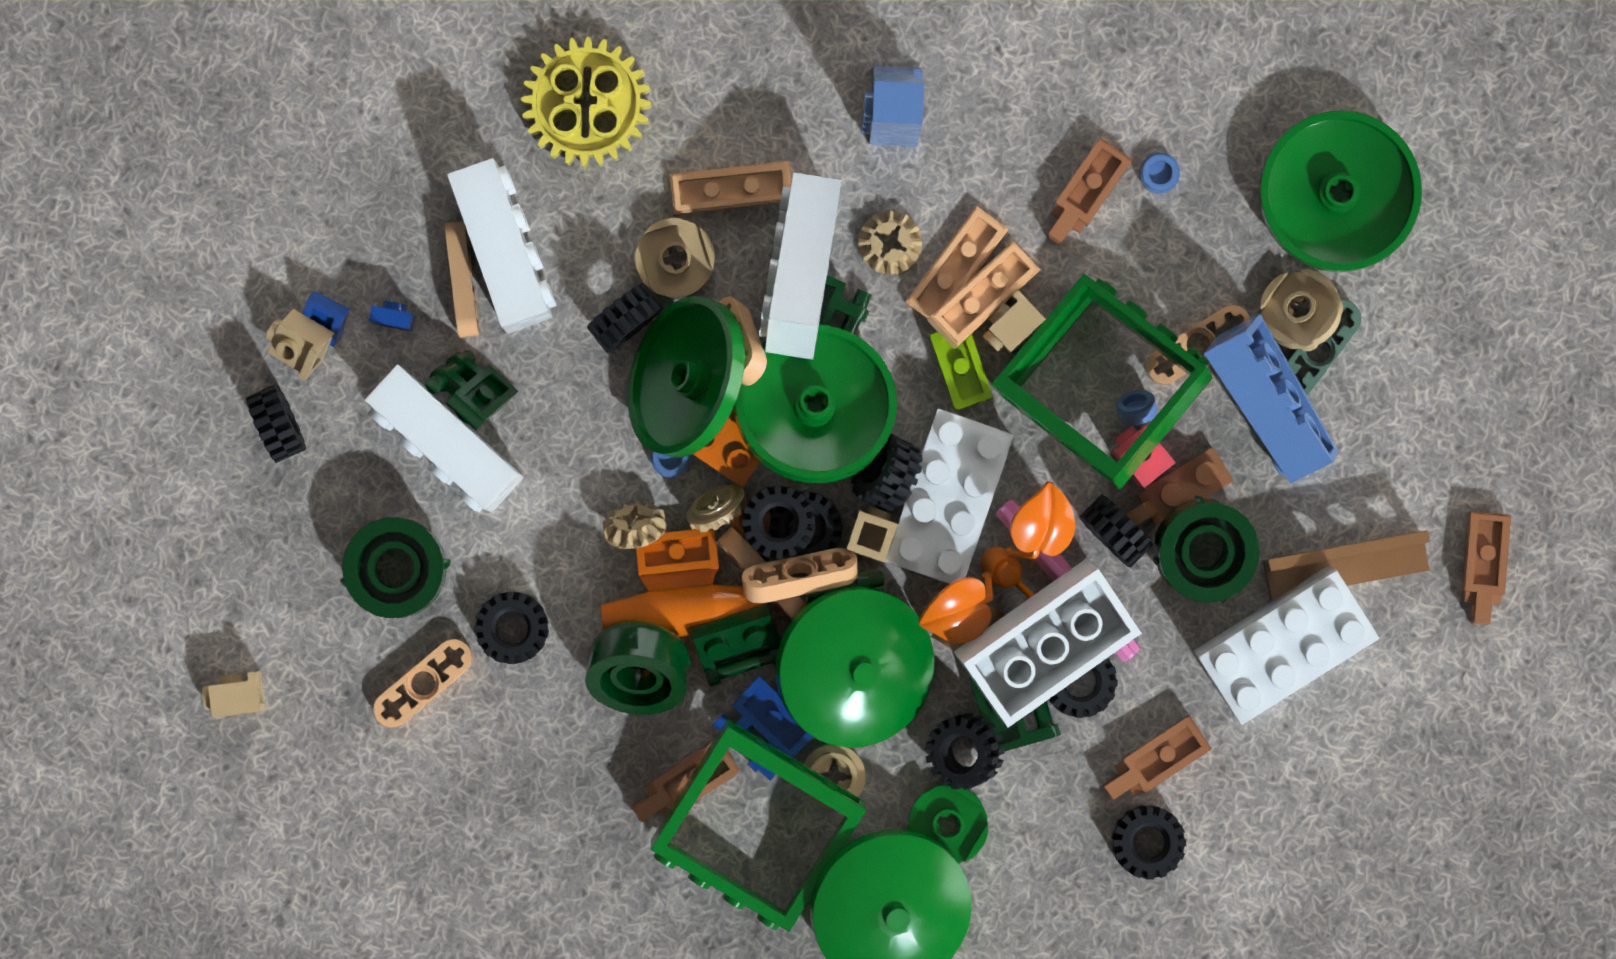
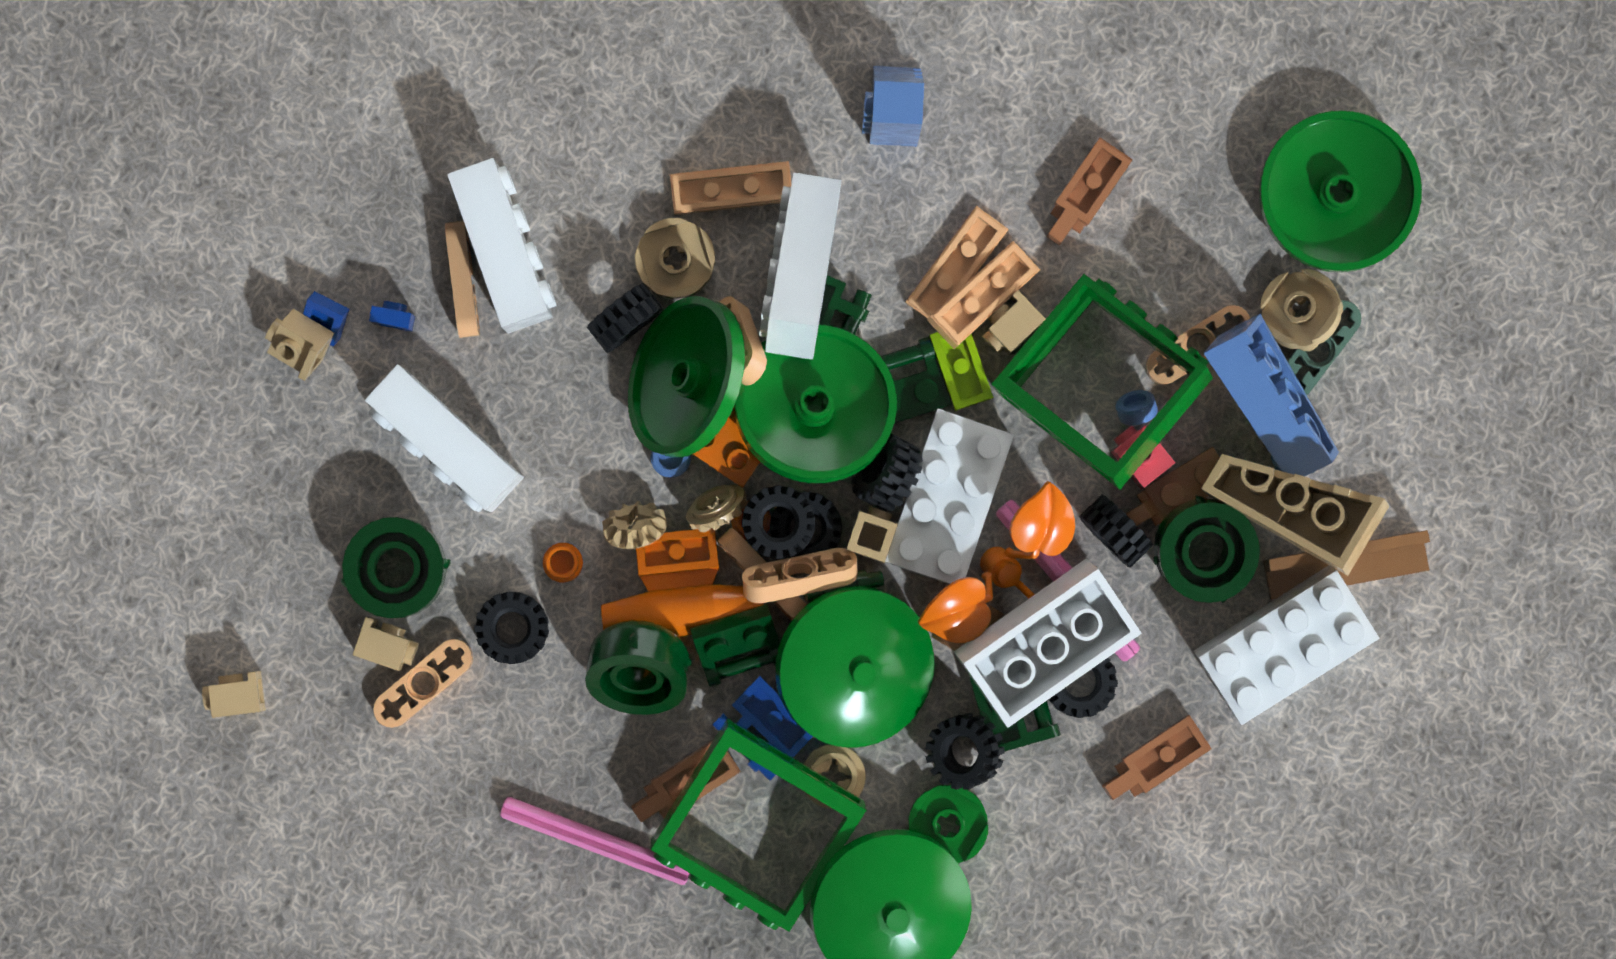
black tyre [246,384,306,463] -> none
dark green plate [426,350,518,431] -> none
light yellow gear [521,37,652,168] -> none
tan gear [858,210,922,275] -> none
black tyre [1111,805,1186,880] -> none
medium blue tile [1139,153,1180,194] -> none
nougat hinge [1462,511,1511,625] -> none
none -> tan brick [352,617,419,671]
none -> bright pink axle [500,797,689,885]
none -> orange plate [543,543,583,583]
none -> dark green plate [881,336,952,424]
none -> tan wedge [1201,454,1389,576]

